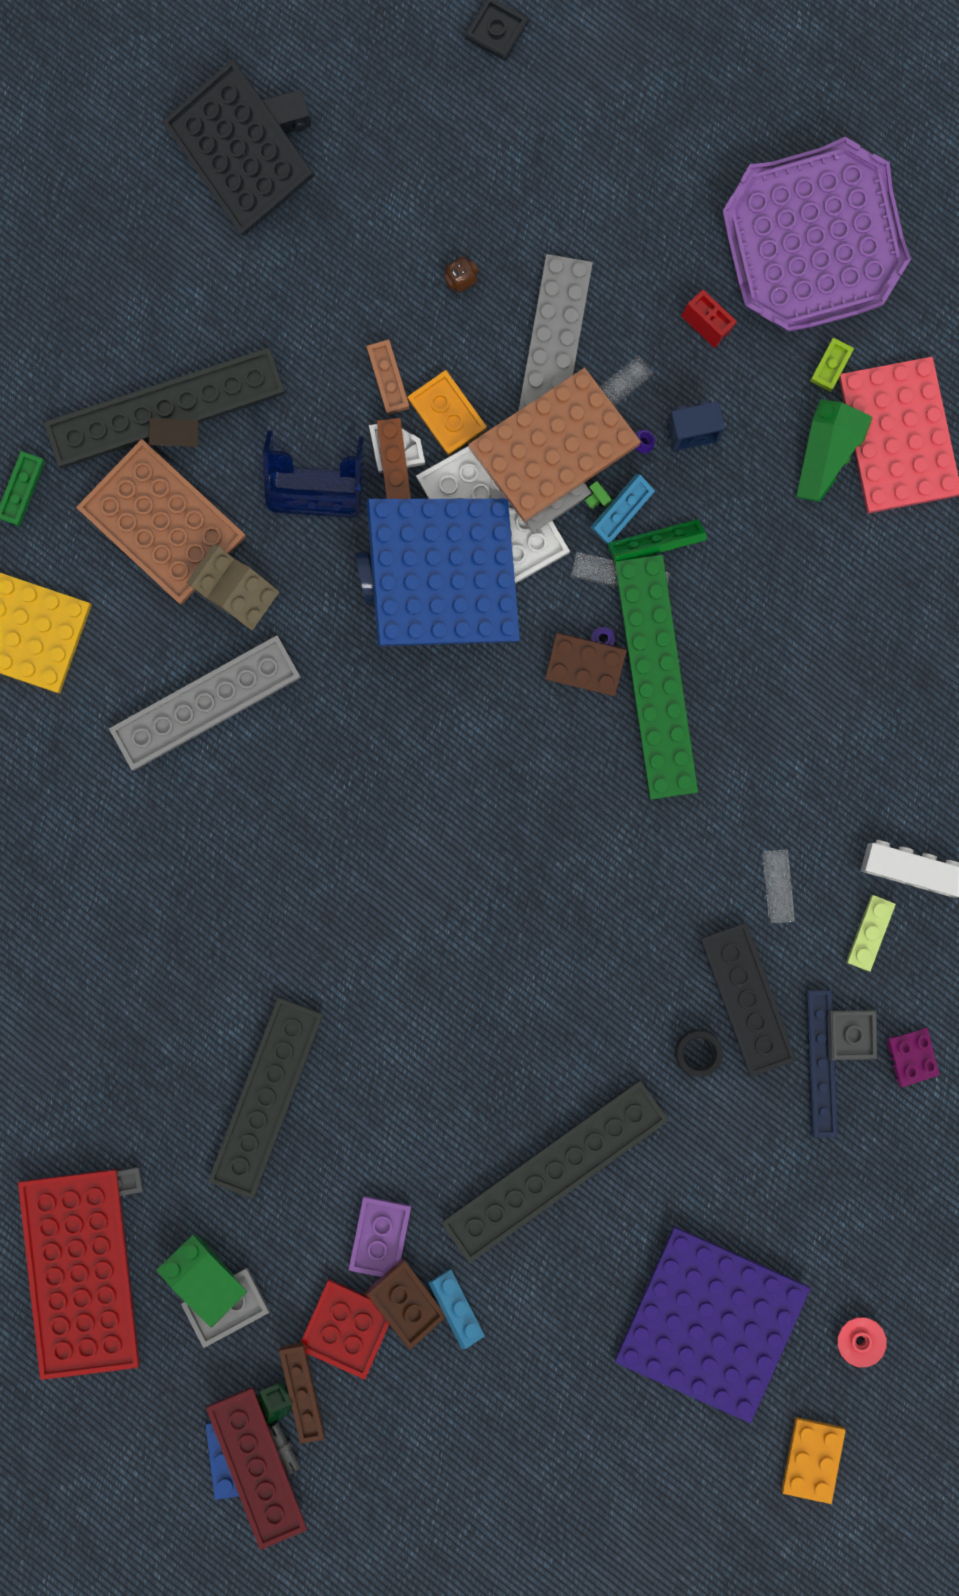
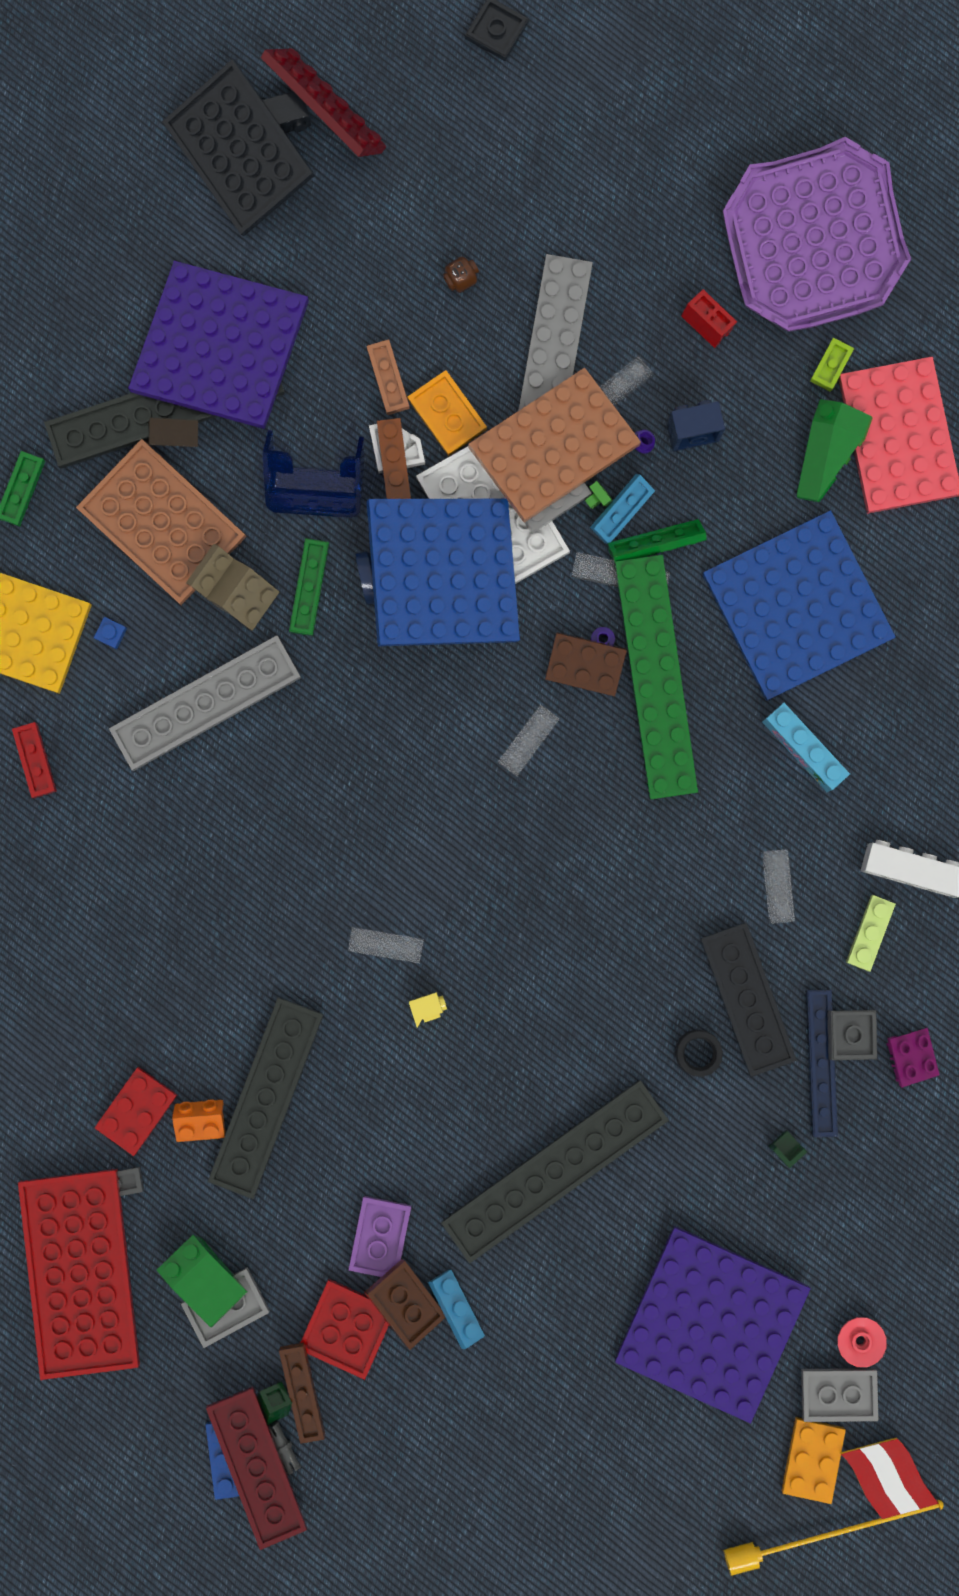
none -> red plate [12,722,57,798]
none -> blue plate [94,617,127,650]
none -> red plate [95,1067,178,1156]
none -> dark purple plate [128,261,309,429]
none -> orange bracket [172,1100,226,1142]
none -> dark red plate [260,48,387,157]
none -> green tile [289,538,329,636]
none -> clear plate [348,927,424,963]
none -> light yellow window [409,992,447,1028]
none -> clear plate [498,704,560,777]
none -> blue plate [702,510,895,701]
none -> flag [723,1437,944,1576]
none -> medium azure brick [762,703,850,792]
none -> dark green panel [768,1130,807,1168]
none -> light grey plate [801,1368,878,1422]

